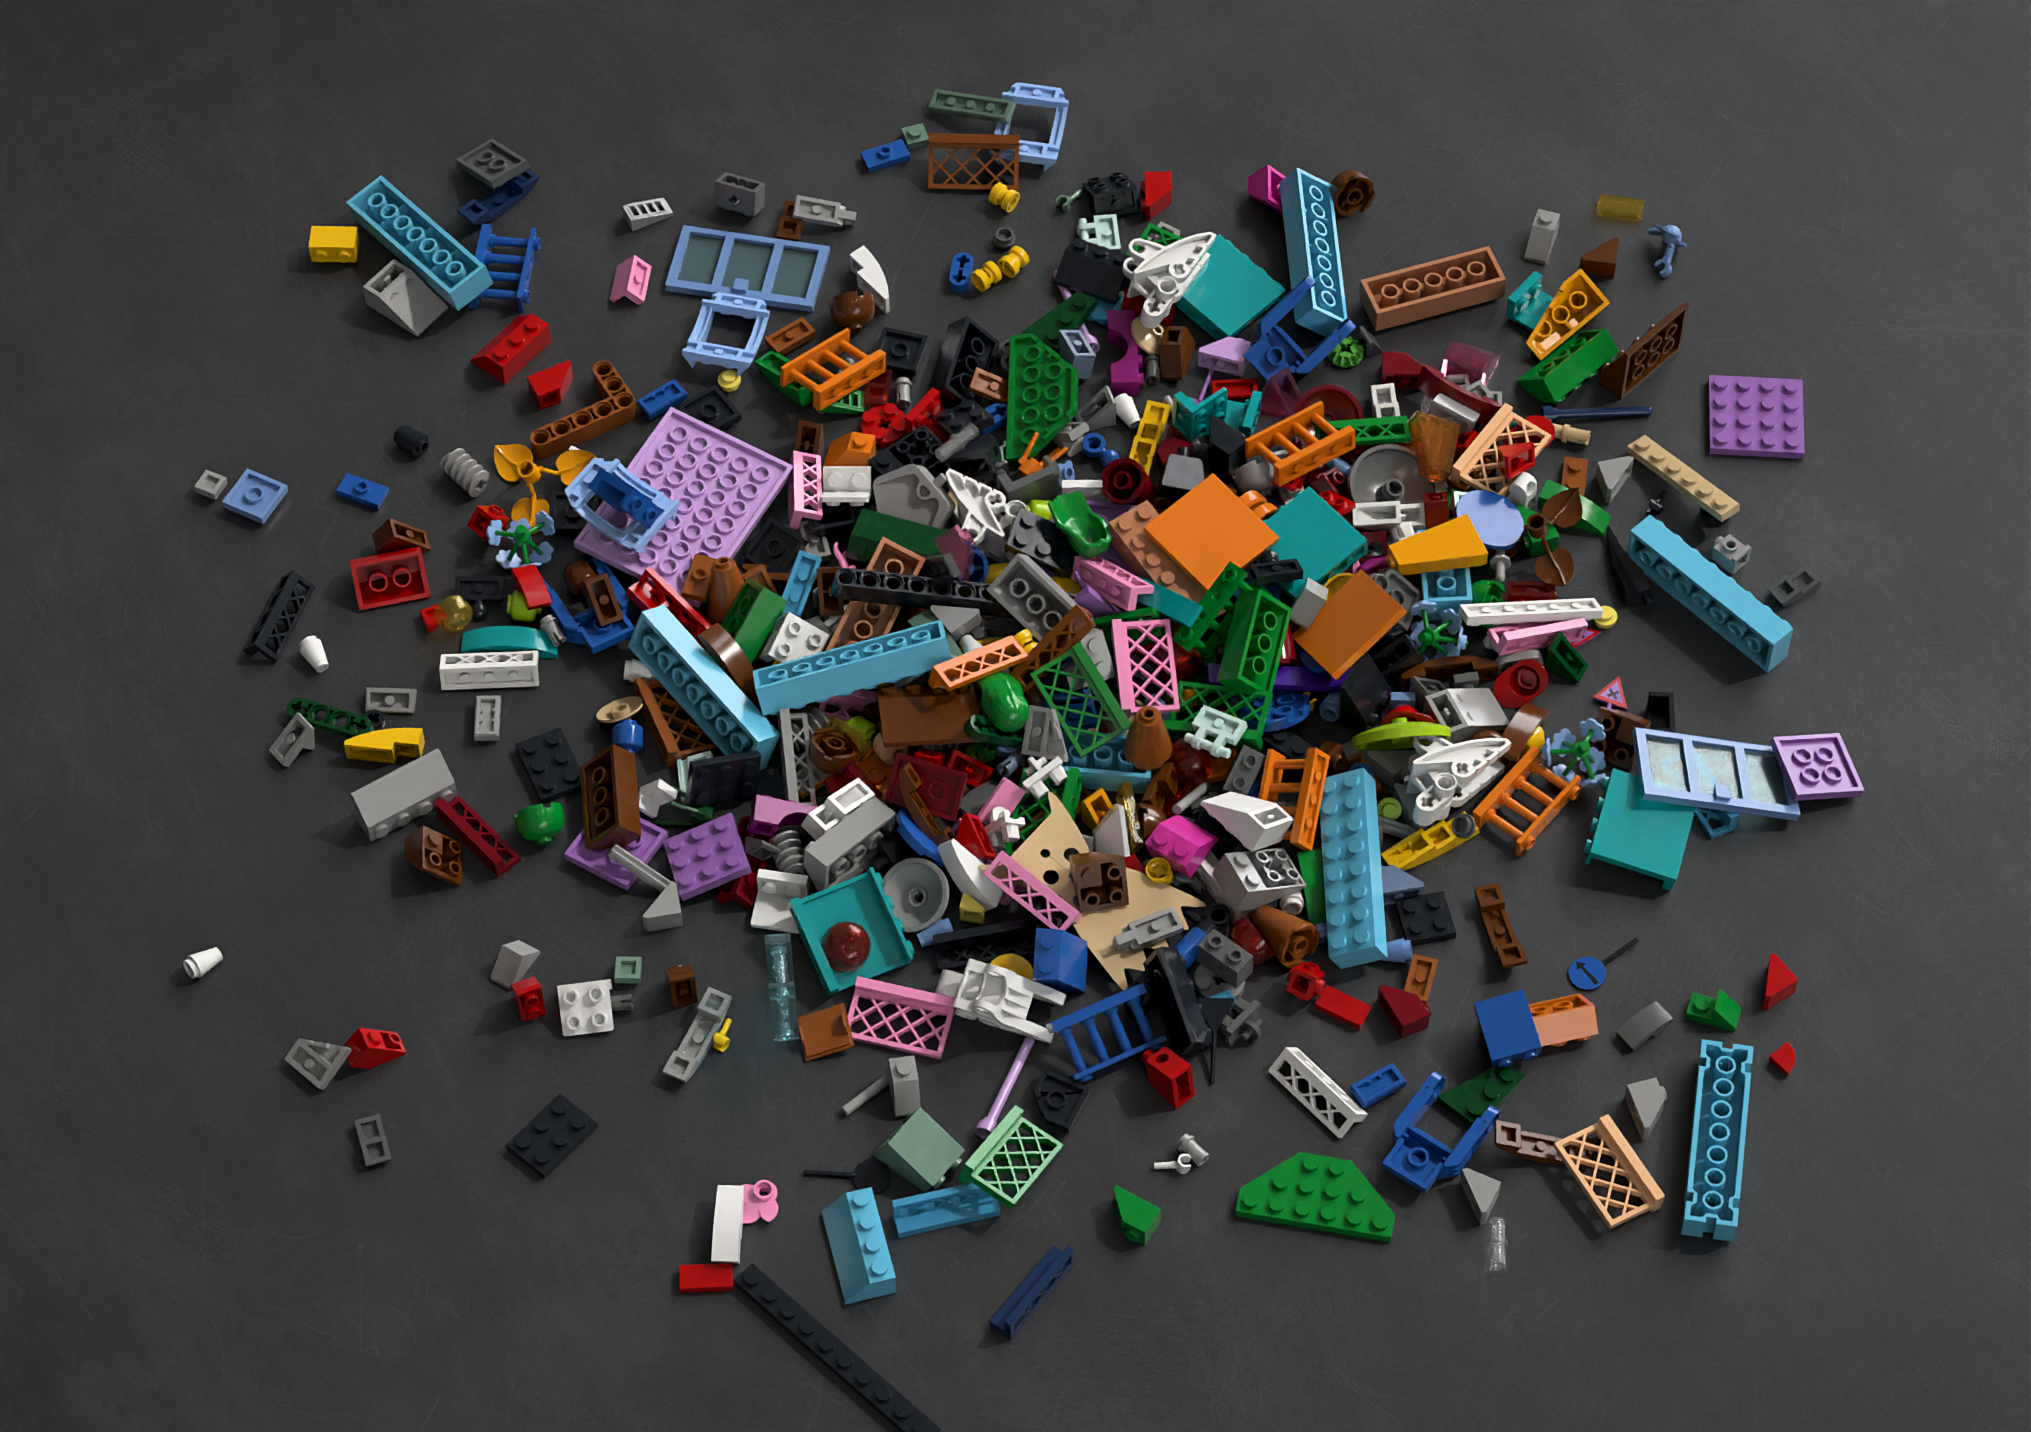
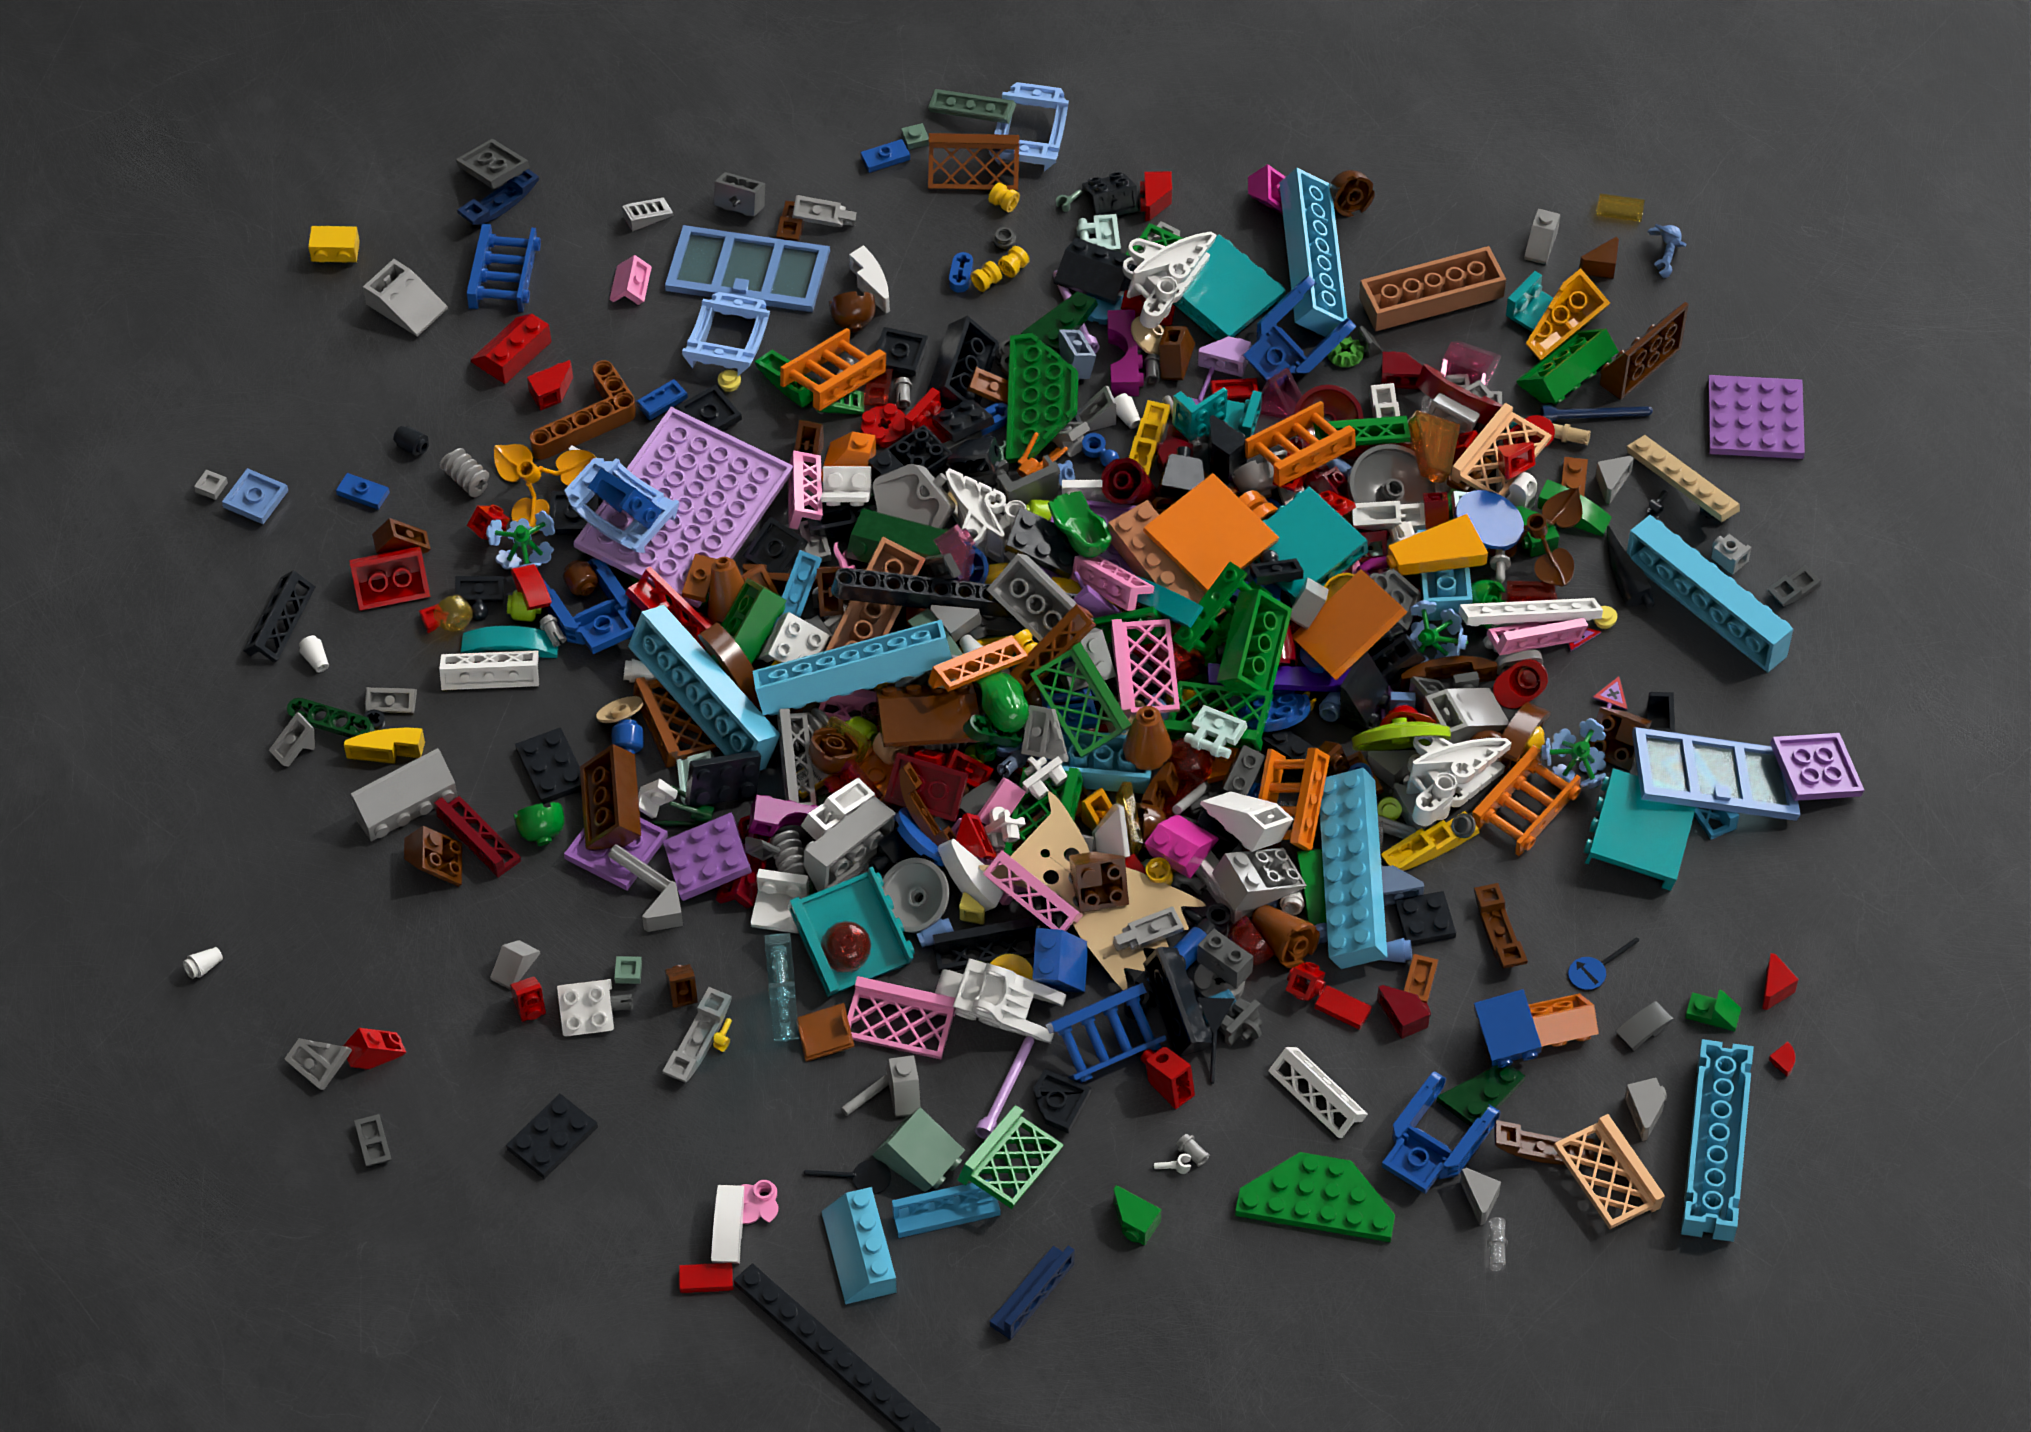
medium azure brick [346,175,493,311] -> none
light grey plate [474,695,501,741] -> none
reddish brown slope [579,573,624,627] -> none
dark orange plate [765,317,816,356] -> none
clear pin [935,423,979,462] -> none
blue plate [1349,1063,1407,1110] -> none
dark green slope [1544,632,1589,683] -> none

